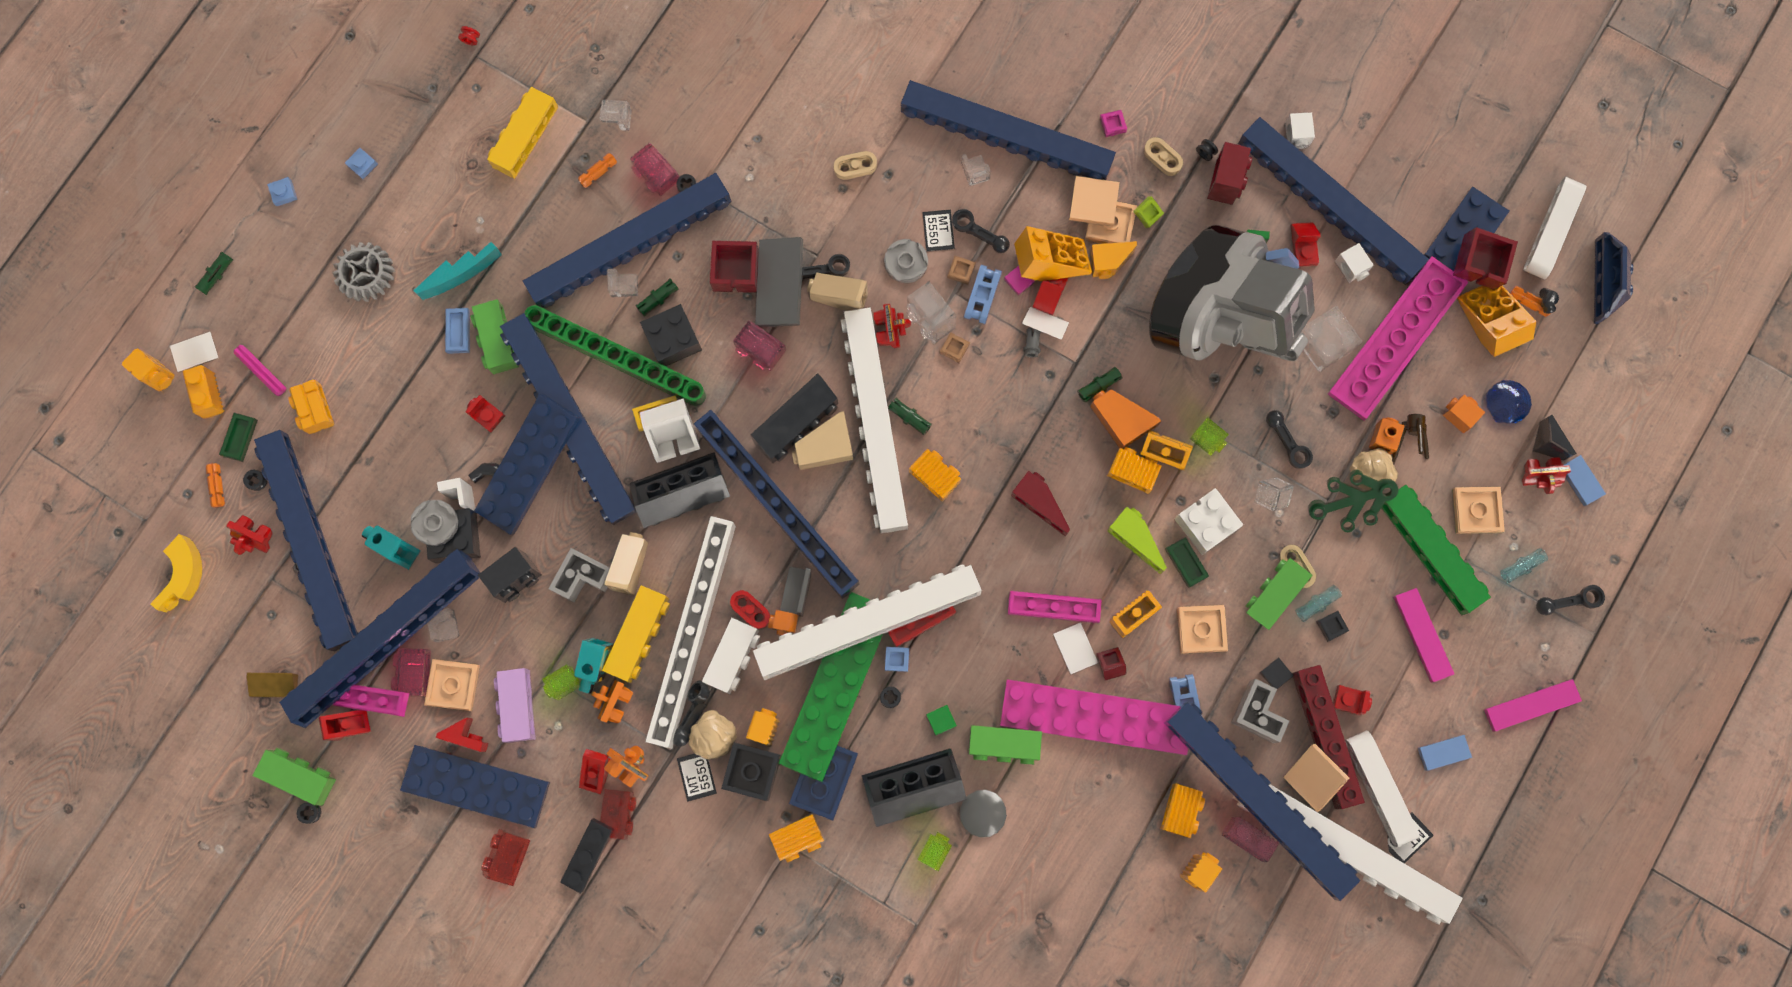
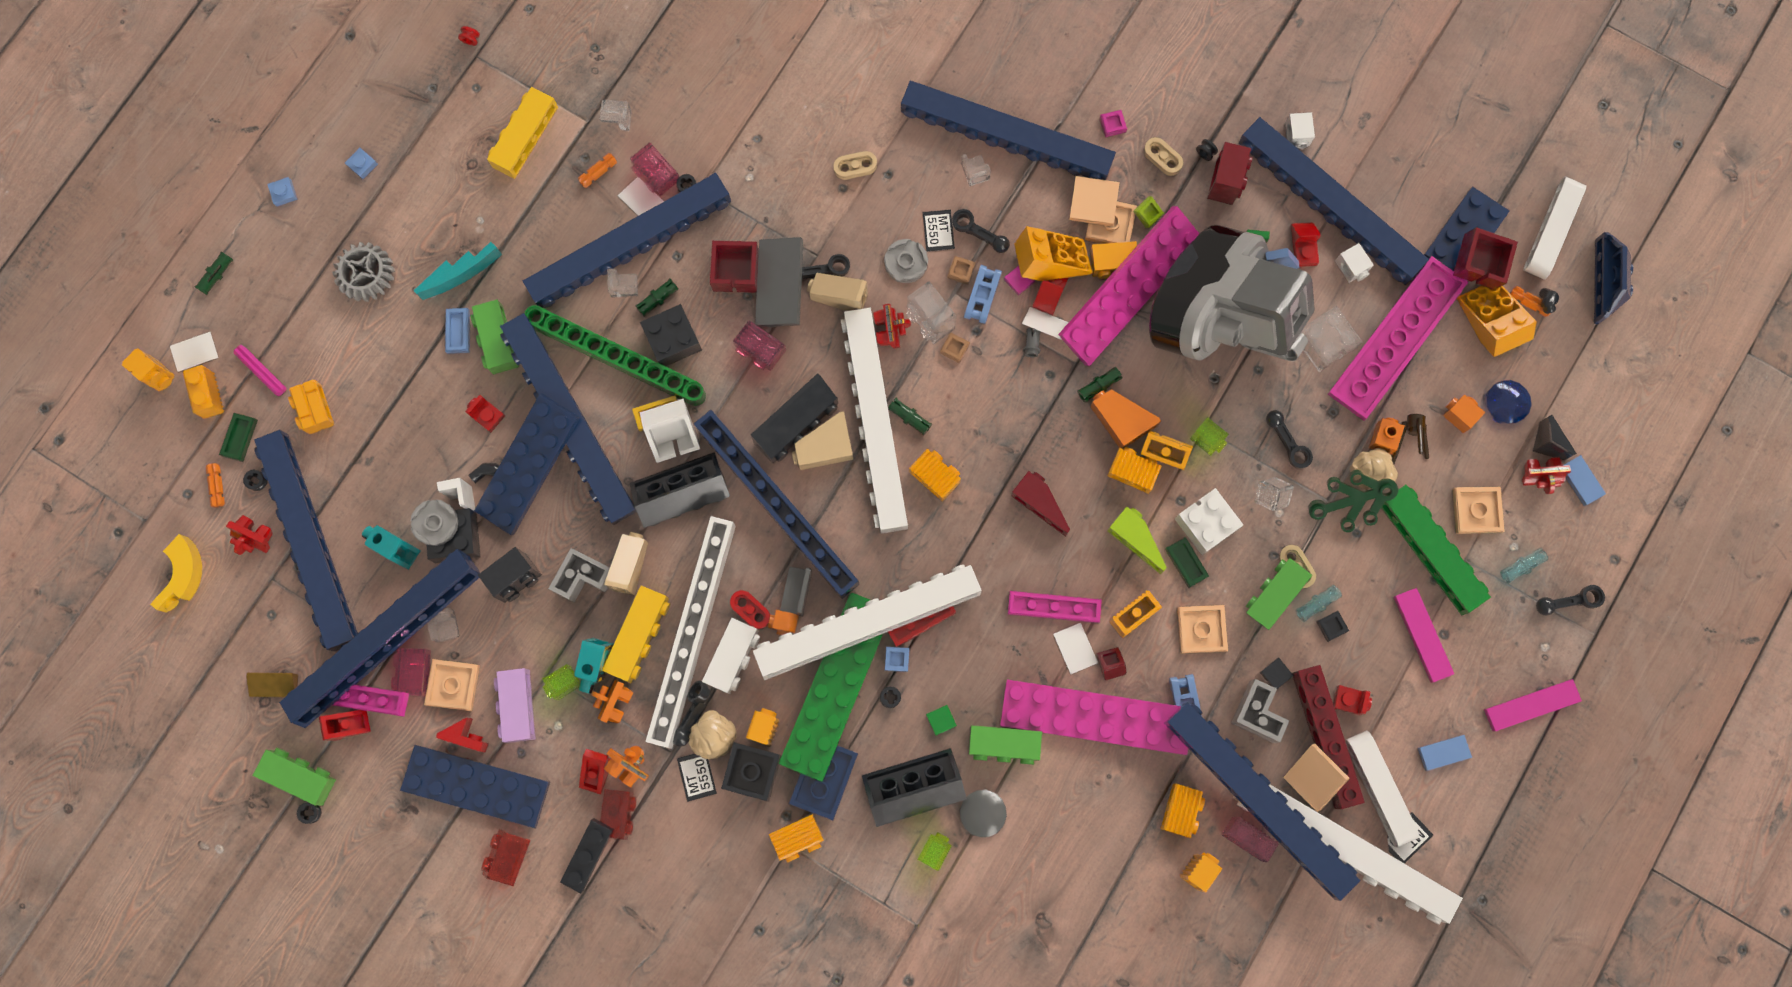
none -> white sticker [618,177,664,216]
none -> dark pink plate [1058,206,1203,366]

